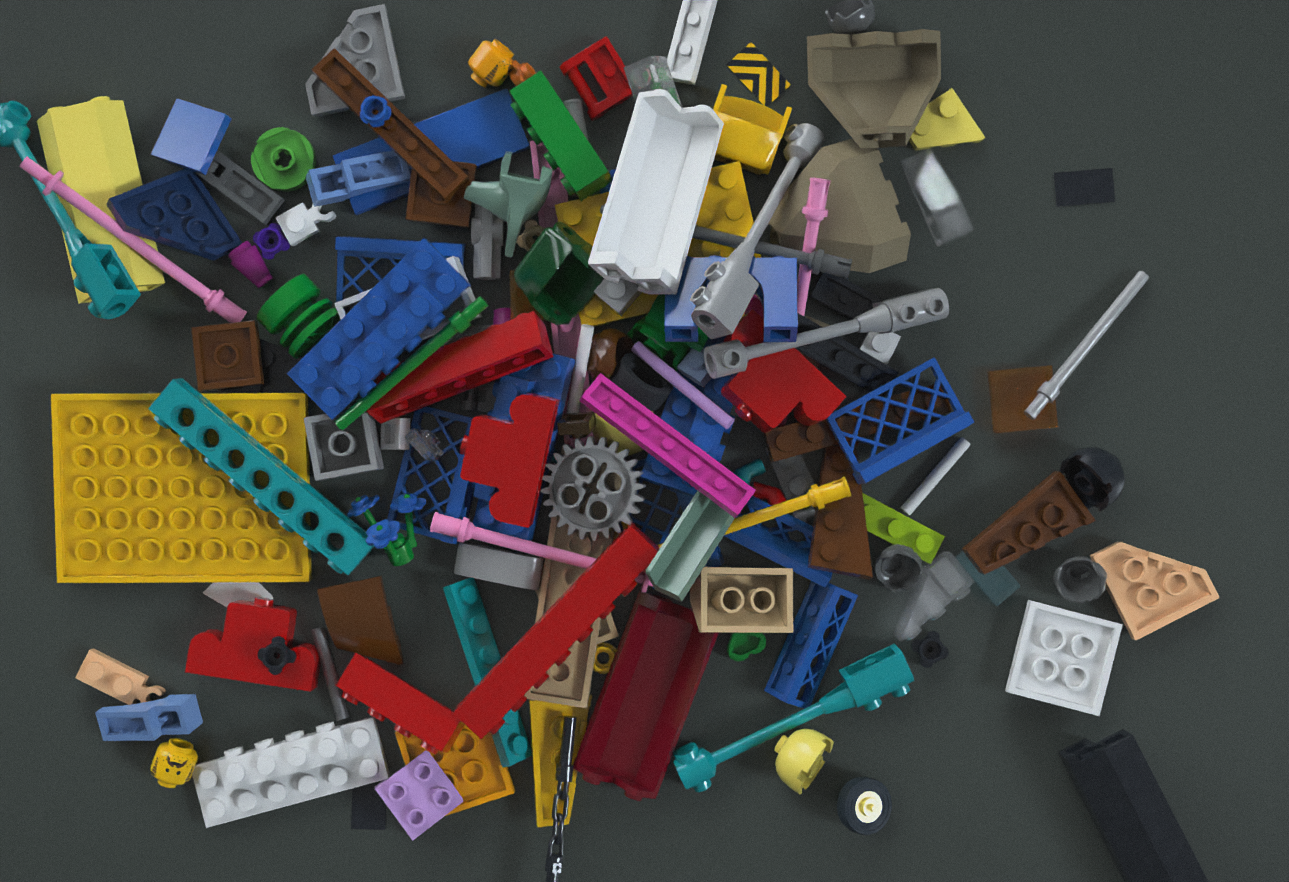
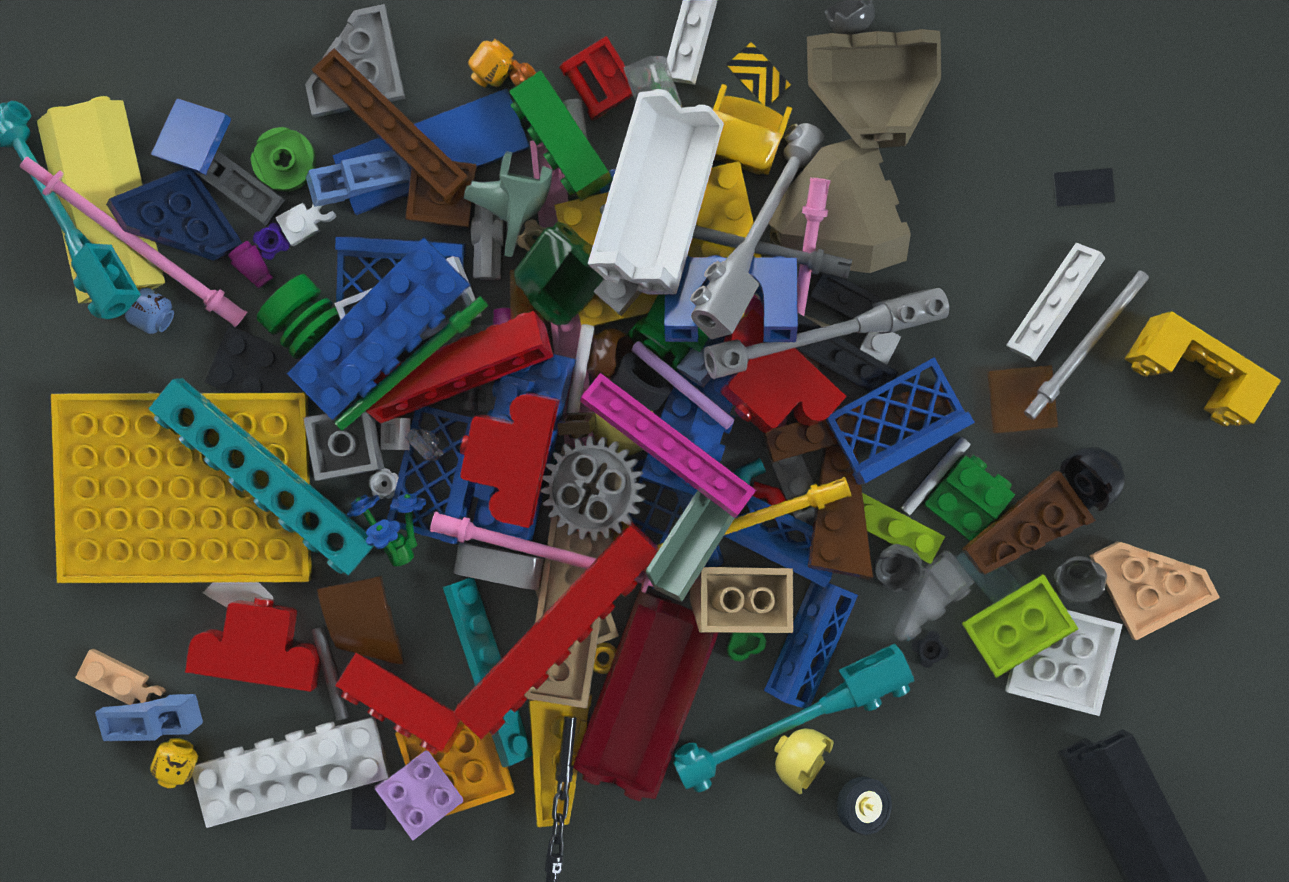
reddish brown plate [191,320,264,391] -> none
black plate [258,636,297,675] -> none
blue plate [360,96,391,127] -> none
clear slope [901,149,974,247] -> none
light yellow wing [909,88,986,151] -> none
none -> medium blue head [125,287,174,334]
none -> white plate [369,468,399,499]
none -> green plate [923,454,1016,542]
none -> lime tile [962,574,1079,678]
none -> white plate [1006,243,1105,362]
none -> yellow plate [1125,311,1281,427]

